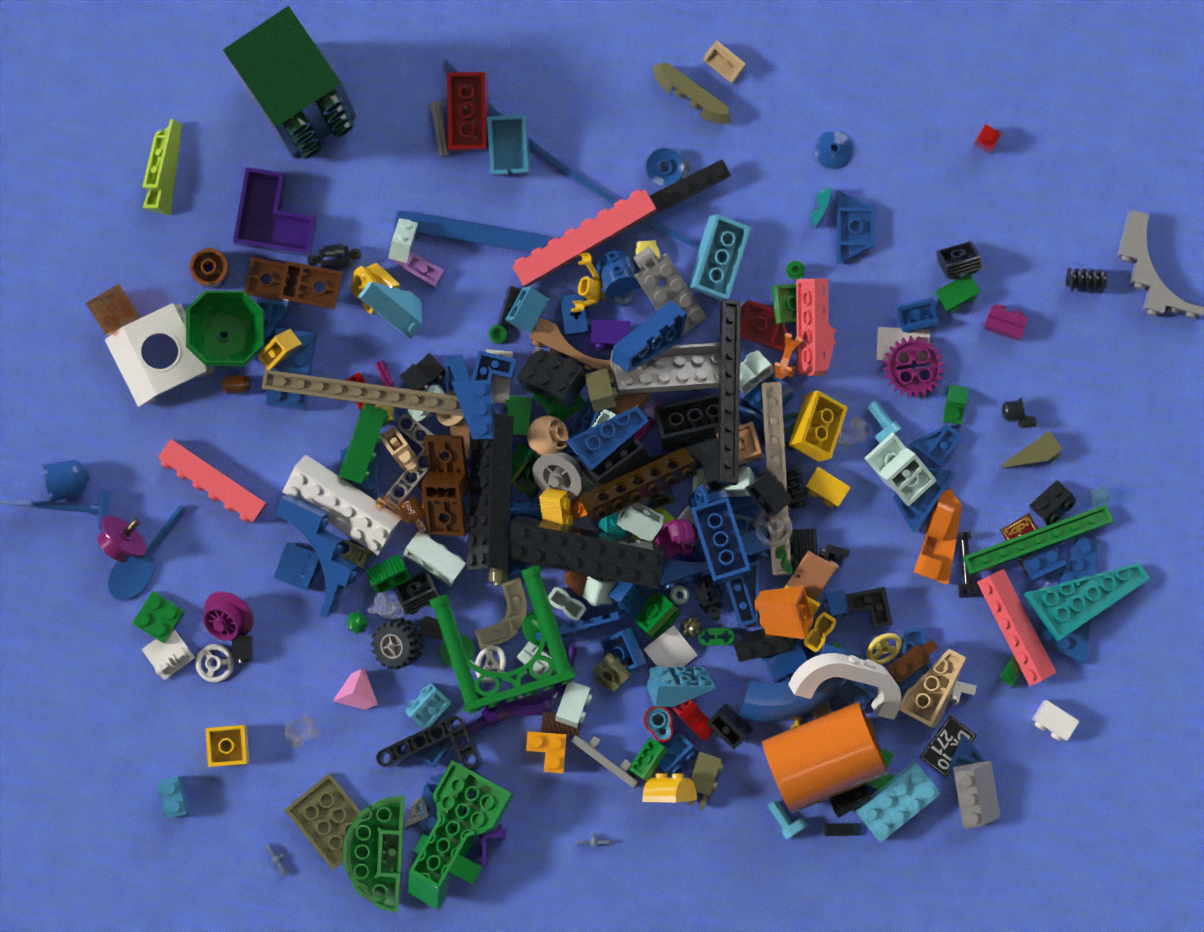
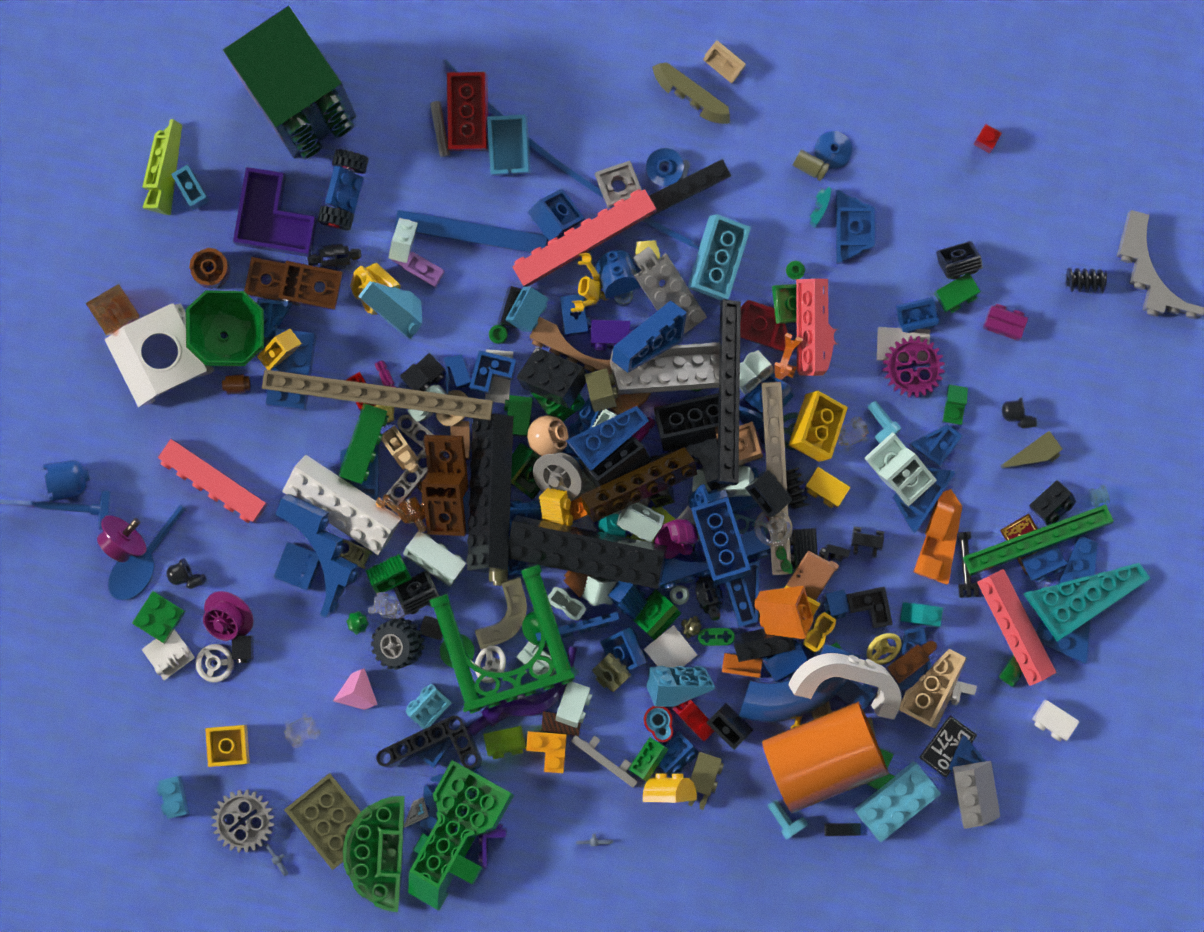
blue wedge [452,380,495,441] -> none
black bracket [829,784,872,818] -> none
none -> black piece [166,558,207,589]
none -> dark azure brick [171,165,209,211]
none -> light grey gear [211,789,275,853]
none -> plate [317,149,369,231]
none -> clear neon green brick [483,726,526,759]
none -> blue slope [528,189,585,241]
none -> light grey piece [594,161,642,209]
none -> orange panel [721,653,762,678]
none -> olive piece [792,149,829,181]
none -> black piece [851,526,884,558]
none -> teal slope [900,602,943,627]

